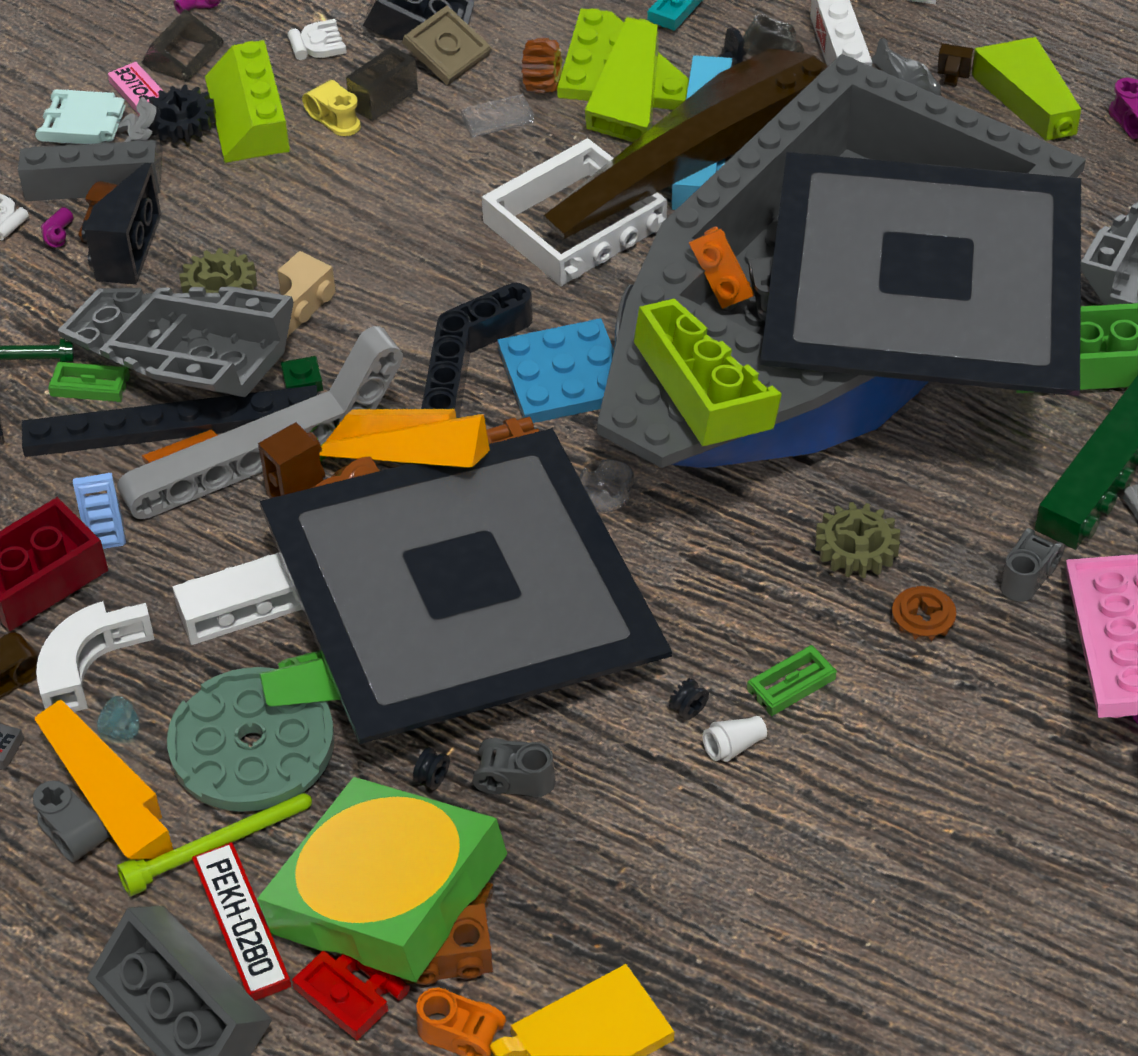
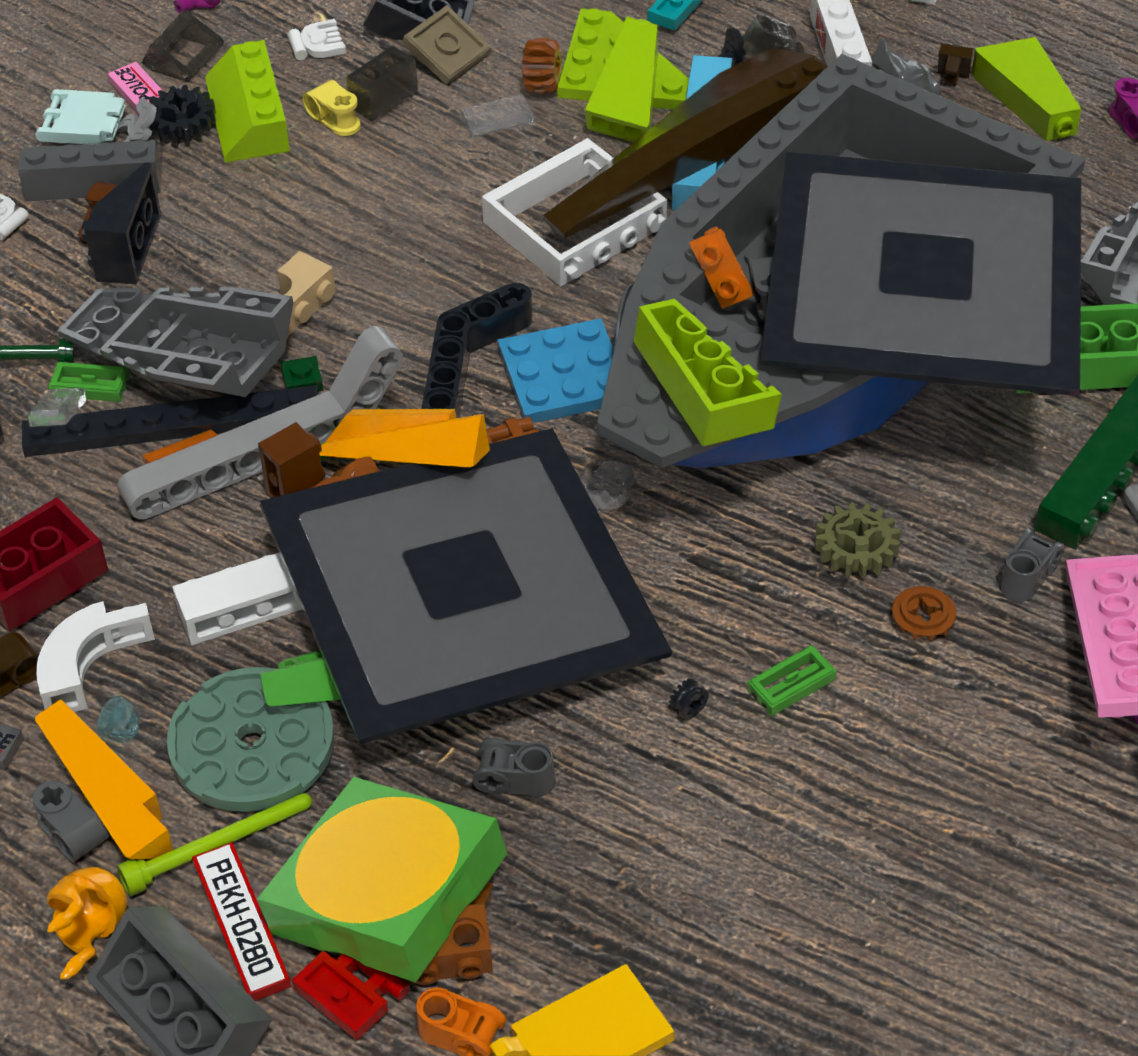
magenta arm [41,207,74,248] -> none
light blue slope [73,473,126,549] -> none
olive gear [179,248,258,293] -> none
black bush [413,747,450,790] -> none
white cone [703,716,767,762] -> none
none -> clear tile [28,388,86,427]
none -> light orange hair [47,867,127,979]

